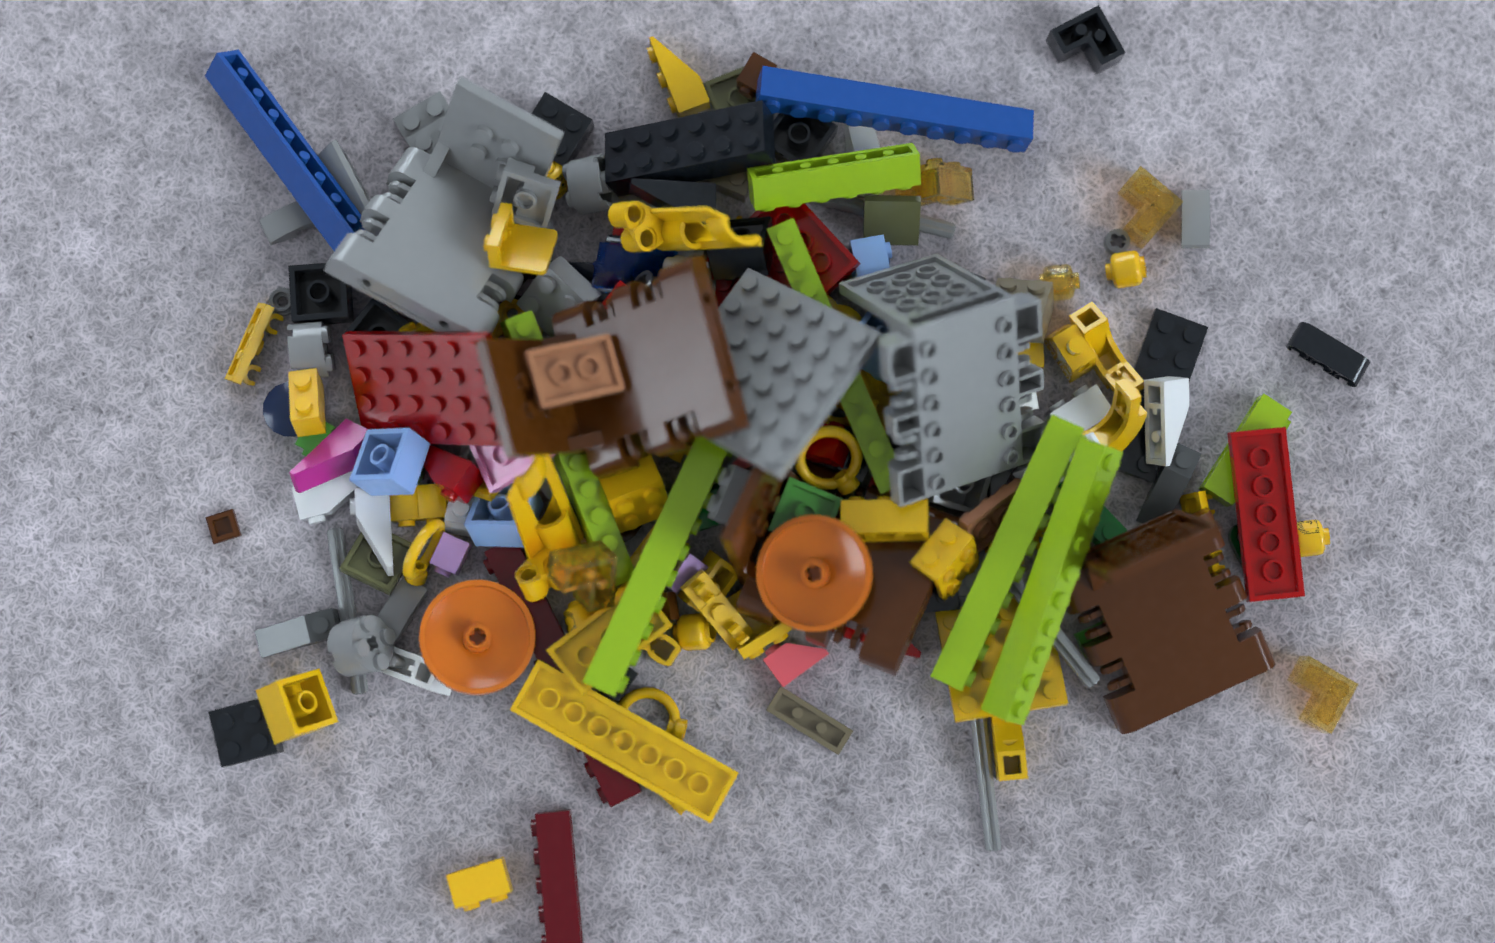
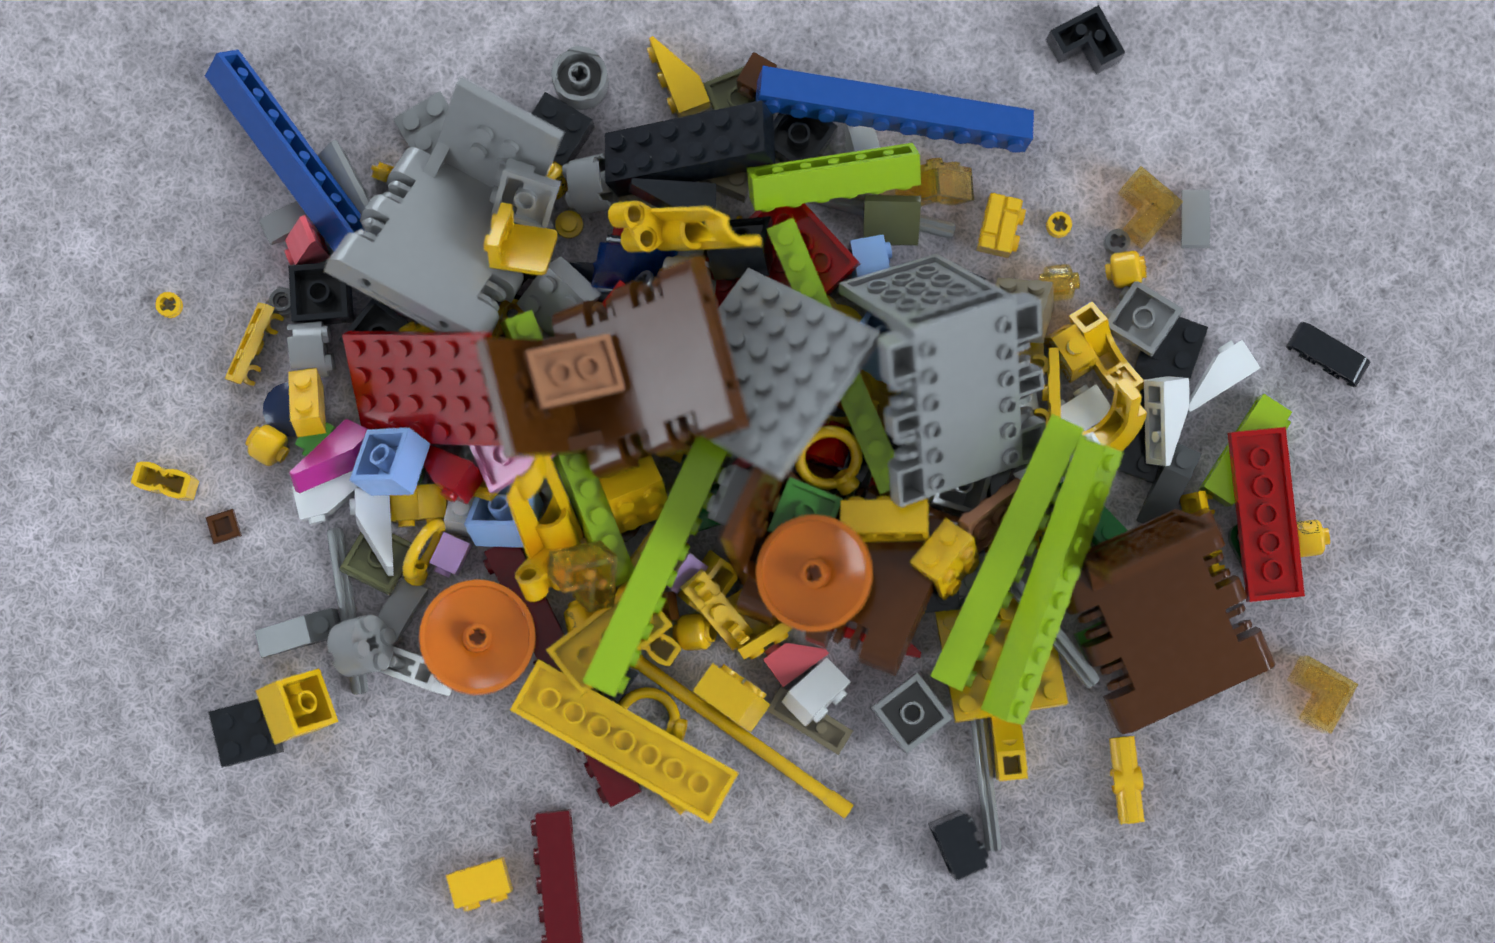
none -> yellow brick [131,461,199,501]
none -> yellow bush [155,292,183,318]
none -> yellow head [245,425,290,466]
none -> coral slope [284,215,331,265]
none -> yellow plate [371,162,394,182]
none -> light grey brick [551,46,609,110]
none -> yellow plate [555,210,583,239]
none -> yellow piece [630,654,854,819]
none -> yellow brick [693,663,771,732]
none -> white brick [782,658,850,727]
none -> light grey brick [870,673,953,753]
none -> black brick [928,810,990,881]
none -> yellow brick [976,193,1026,258]
none -> yellow plate [1032,348,1061,426]
none -> yellow bush [1046,212,1072,238]
none -> light grey plate [1105,281,1183,357]
none -> yellow piece [1109,736,1145,824]
none -> white slope [1187,340,1260,414]

